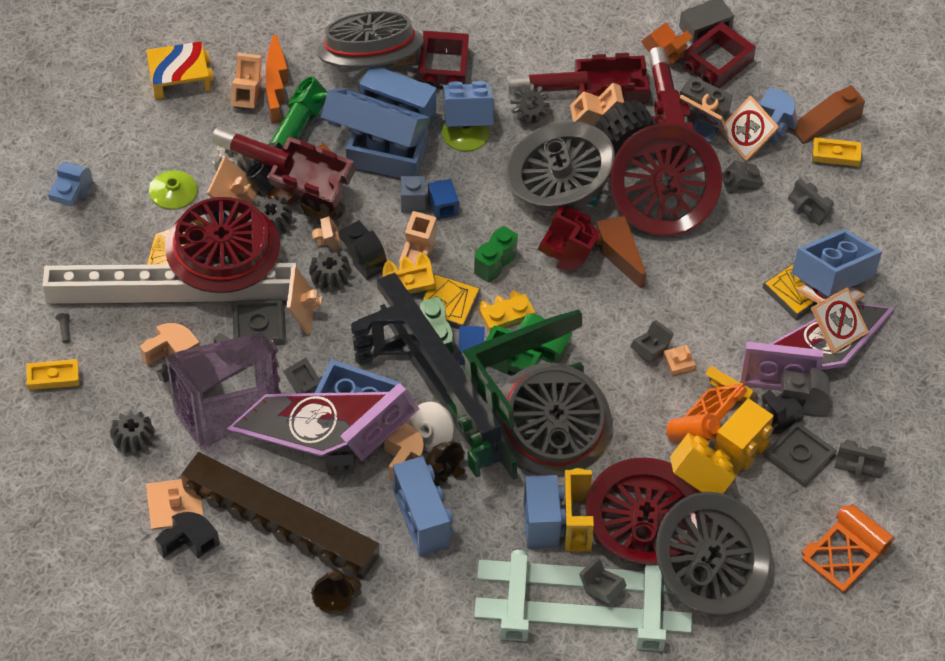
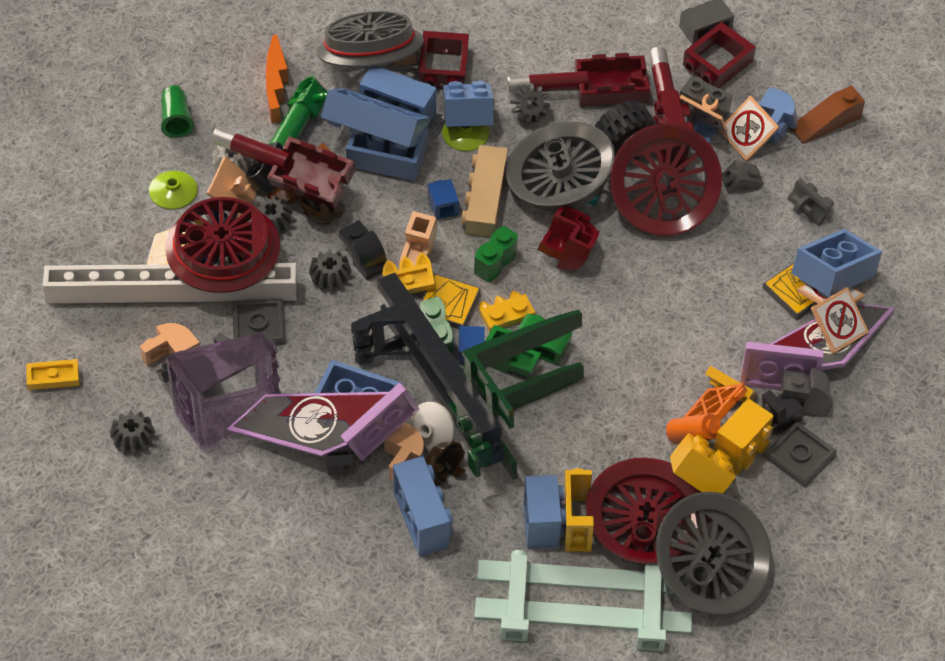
medium blue brick [48,162,93,207] -> none
dark grey piece [55,313,70,343] -> none
panel [146,41,214,99] -> none
light nougat piece [146,479,203,530] -> none
black brick [155,512,220,559] -> none
dark brown brick [181,451,380,580] -> none
light nougat brick [231,53,262,108] -> none
dark grey bracket [283,358,322,394] -> none
light nougat piece [287,266,322,335] -> none
dark brown hair [311,569,362,614] -> none
light nougat tile [312,216,342,251] -> none
sand blue brick [401,176,425,212] -> none
dark grey piece [496,363,612,477] -> none
light nougat brick [570,83,624,126] -> none
dark grey bracket [579,558,627,603] -> none
dark orange slope [595,216,646,288] -> none
dark grey bracket [630,320,674,362] -> none
orange brick [641,22,693,65] -> none
light nougat tile [663,345,696,376] -> none
orange piece [801,504,895,594] -> none
yellow plate [812,138,861,167] -> none
dark grey hips [835,440,887,479] -> none
none -> green plant [161,85,194,138]
none -> tan brick [461,145,508,237]

